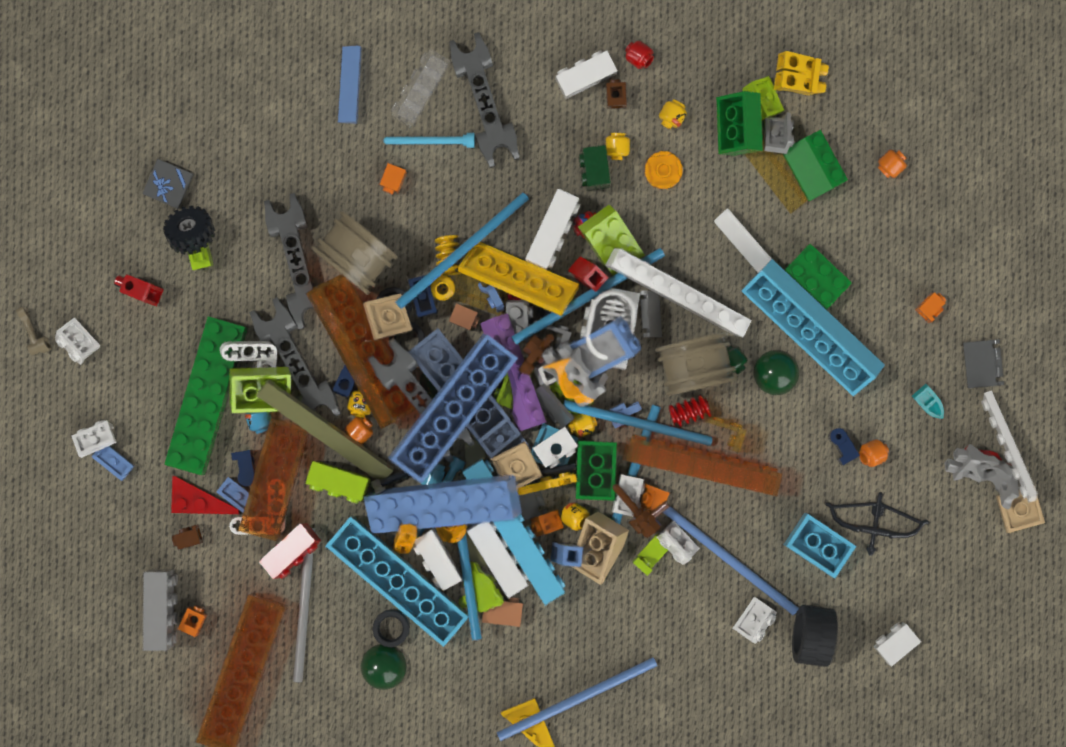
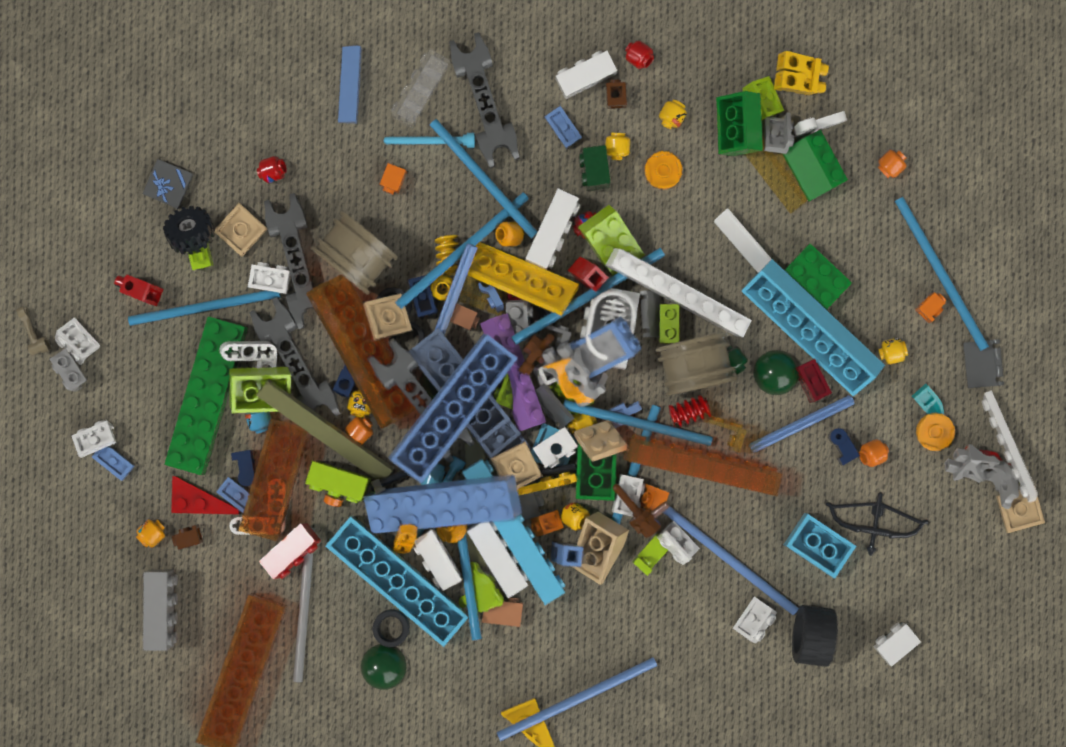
orange brick [178,605,208,637] -> none
none -> light grey bracket [49,349,87,392]
none -> dark azure piece [128,291,281,326]
none -> light orange head [136,519,165,548]
none -> tan plate [214,203,268,257]
none -> white bracket [248,262,291,294]
none -> red head [257,156,287,183]
none -> orange tile [323,494,344,507]
none -> dark azure piece [430,119,538,239]
none -> medium blue axle [434,244,477,335]
none -> light orange head [495,222,524,247]
none -> medium blue plate [545,106,582,149]
none -> tan plate [574,420,627,462]
none -> lime bracket [660,304,680,344]
none -> medium blue axle [749,395,855,453]
none -> white beam [793,111,847,138]
none -> dark red panel [796,359,832,403]
none -> yellow head [878,338,908,365]
none -> dark azure piece [895,197,989,351]
none -> light orange tile [916,413,955,451]

